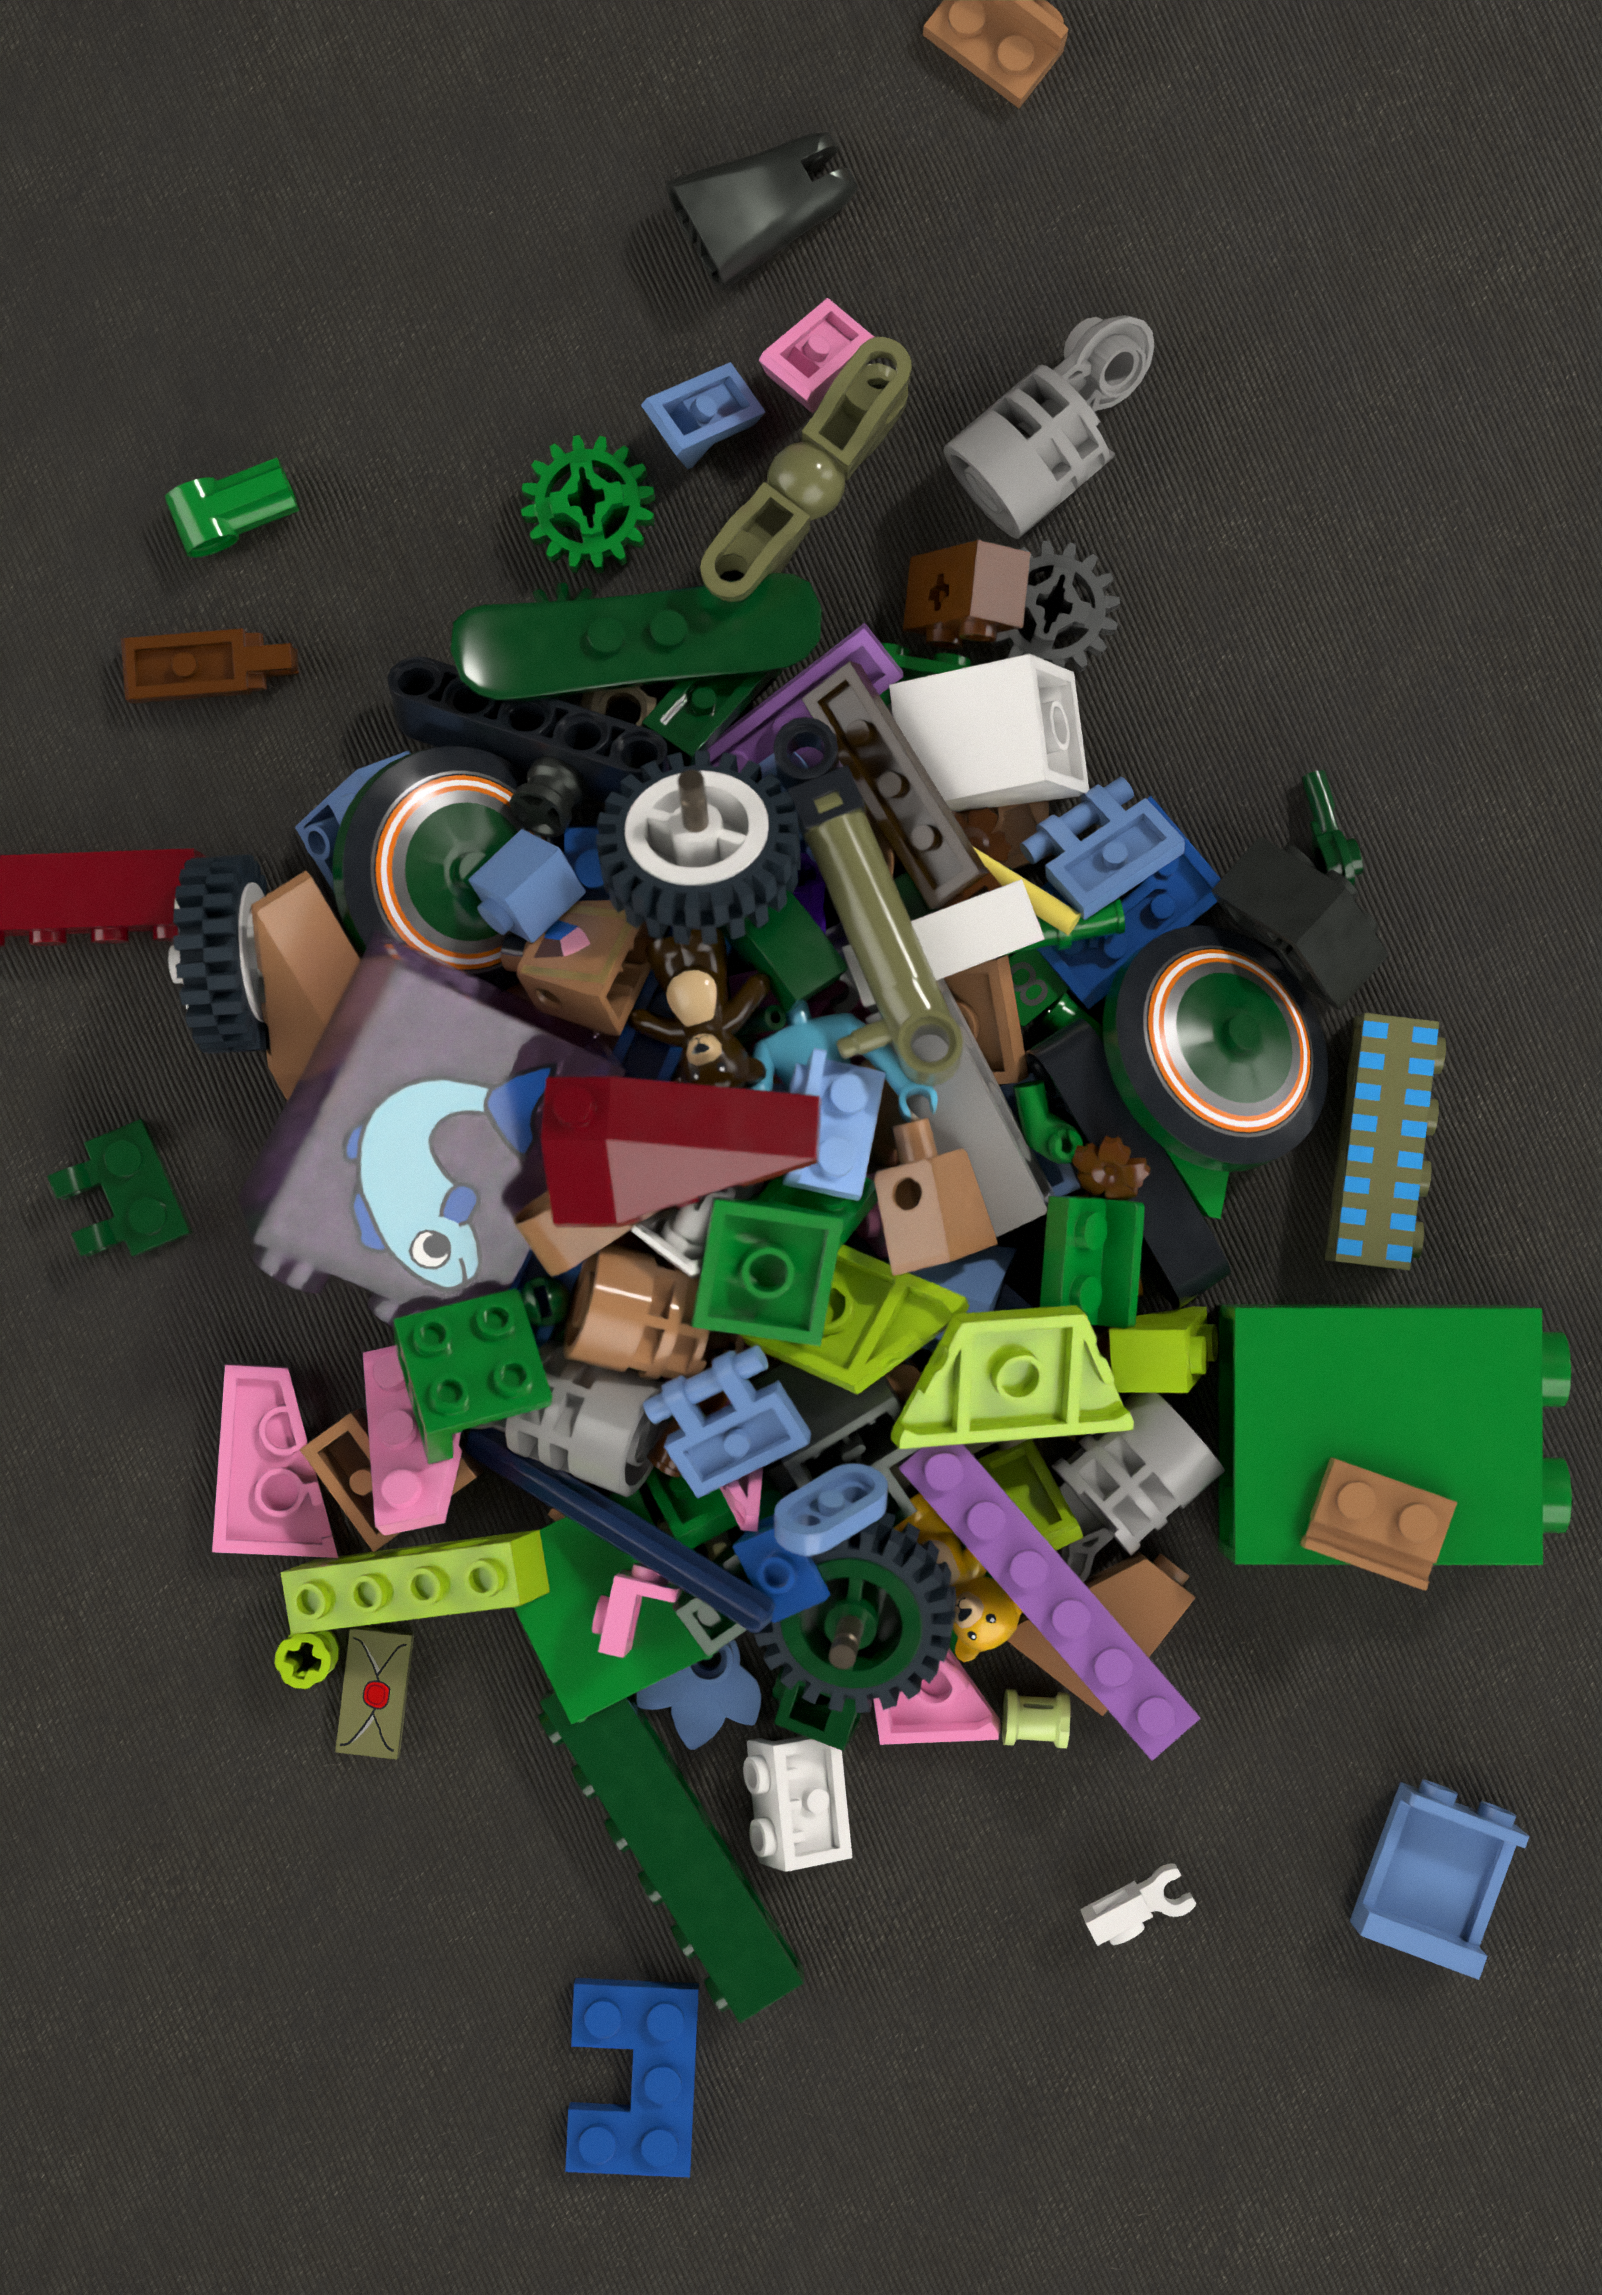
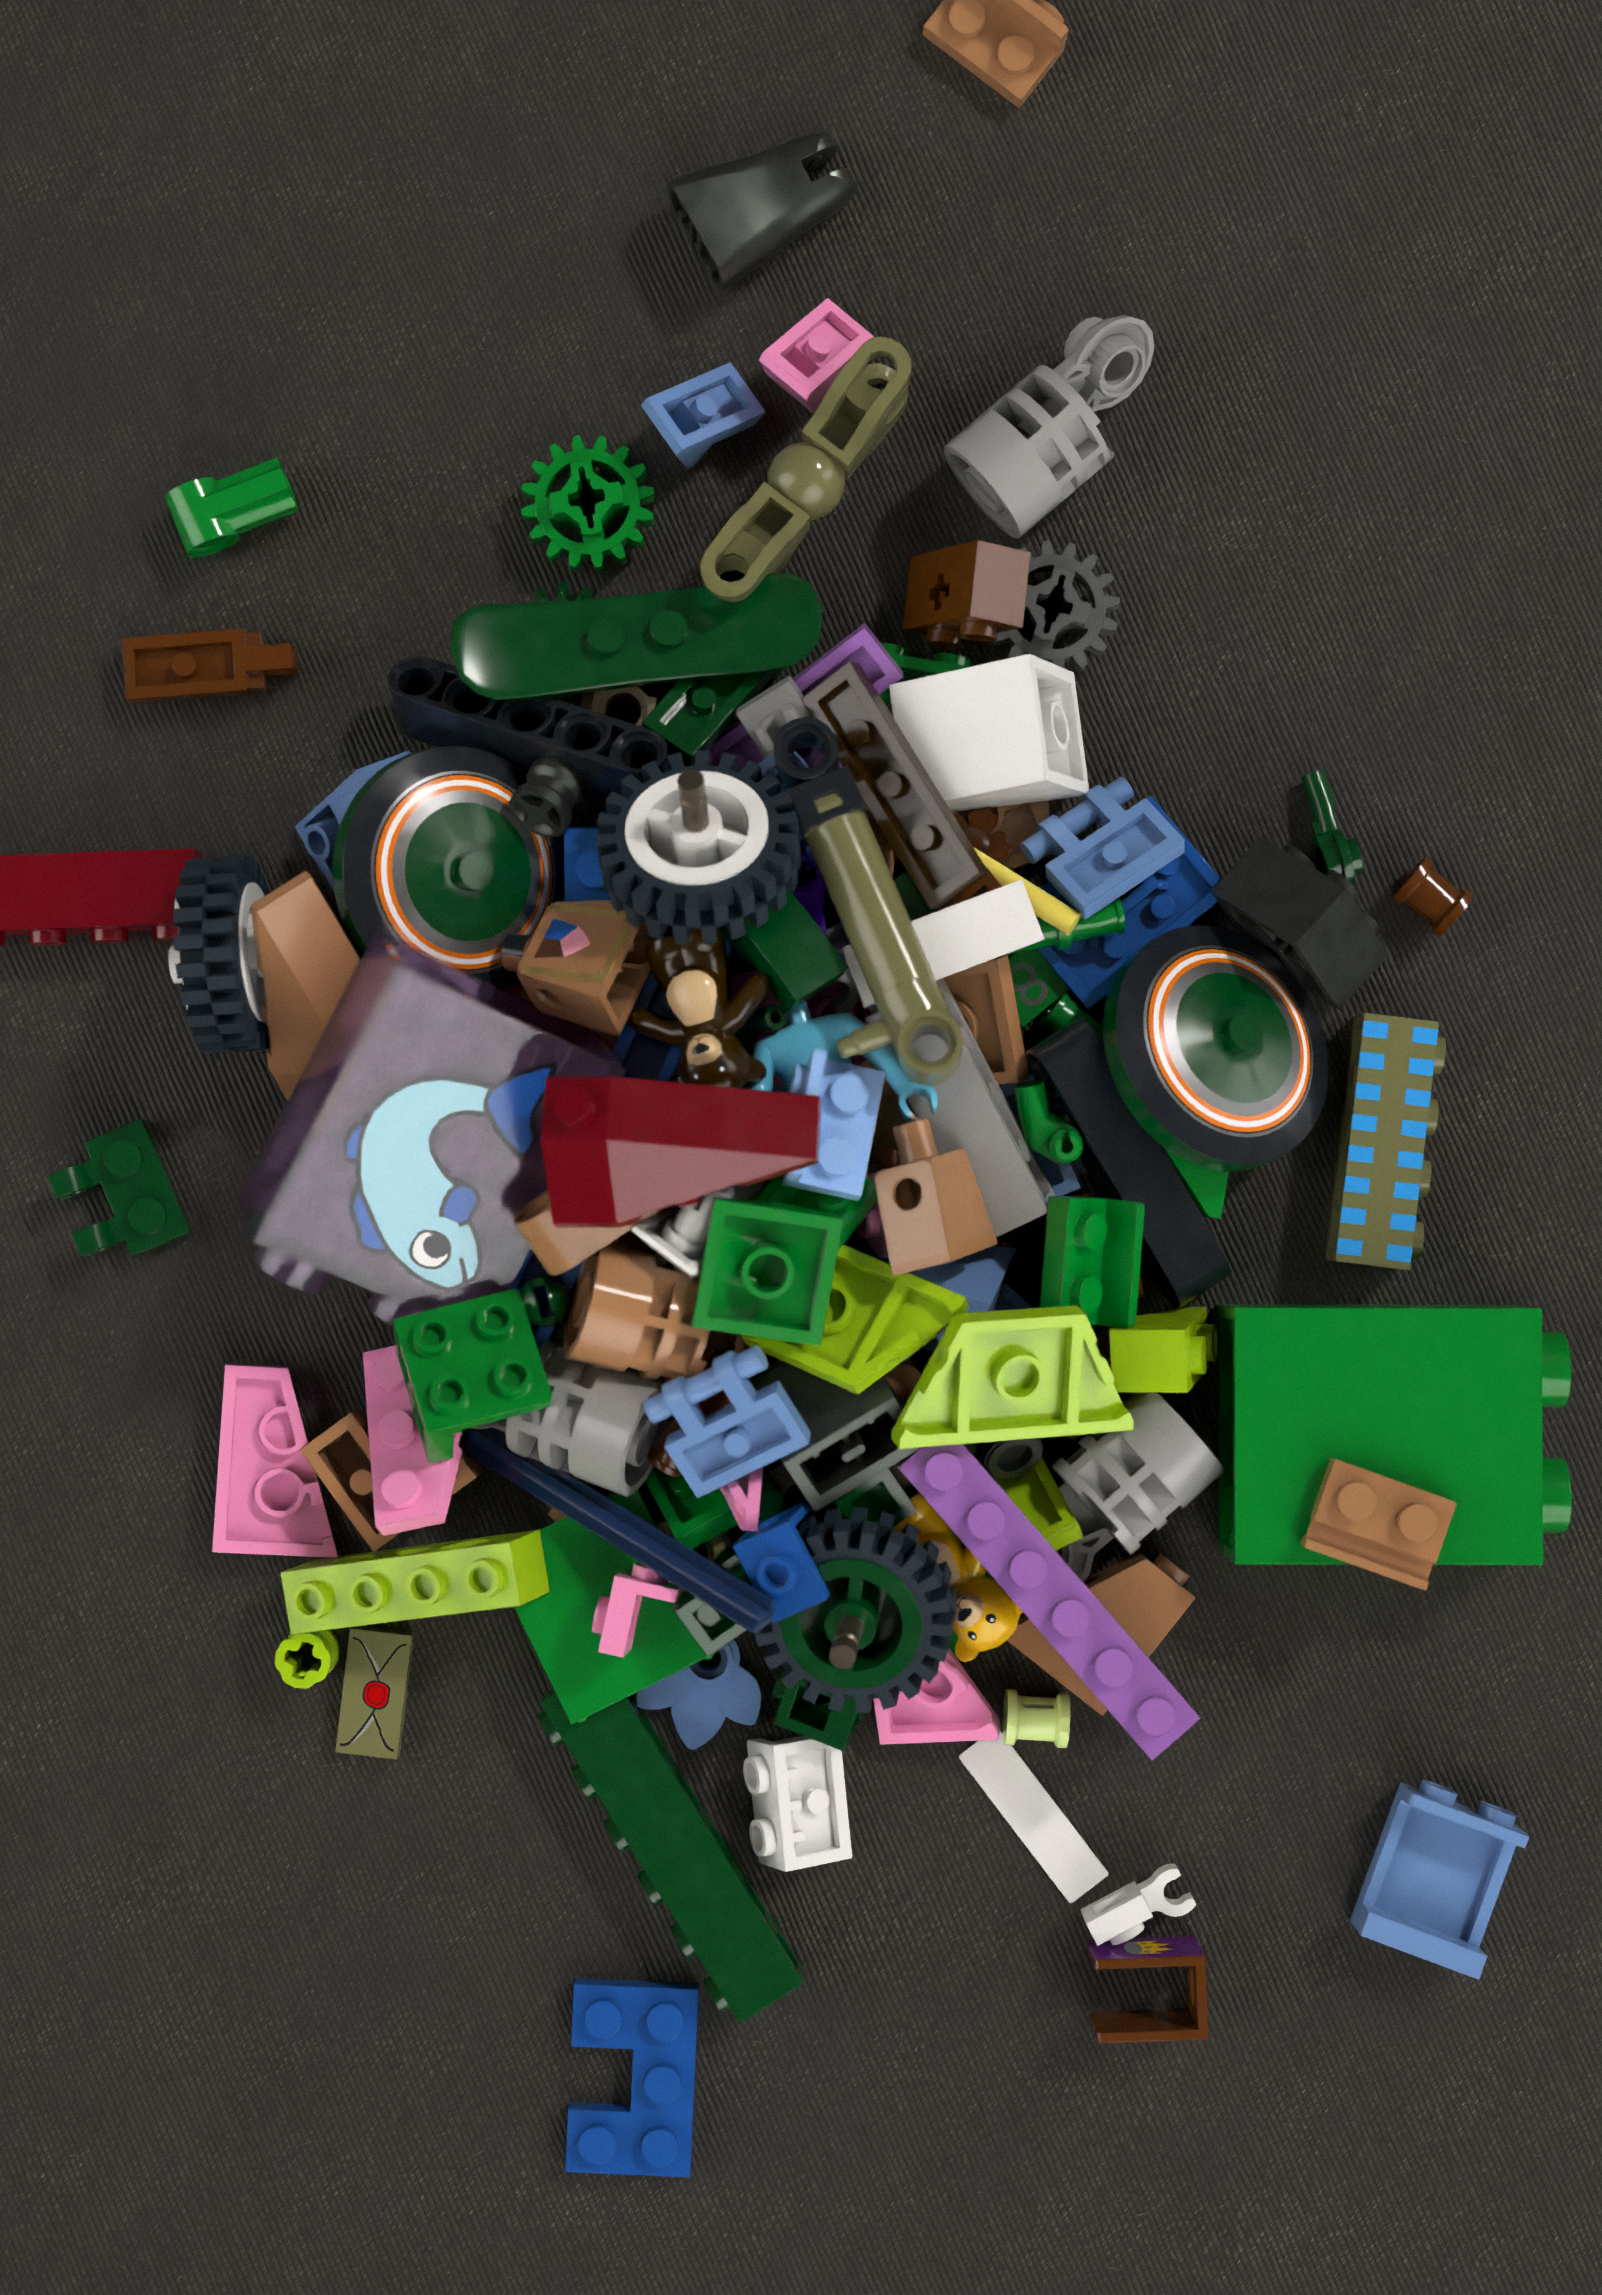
medium blue brick [468,829,586,944] -> none
medium blue plate [774,1464,888,1556] -> none
reddish brown plant [1072,1136,1151,1201] -> none
none -> light grey tile [736,675,813,759]
none -> white sticker [959,1731,1108,1903]
none -> pearl dark grey tile [976,1438,1043,1479]
none -> reddish brown piece [1087,1936,1208,2044]
none -> reddish brown bush [1390,855,1475,937]

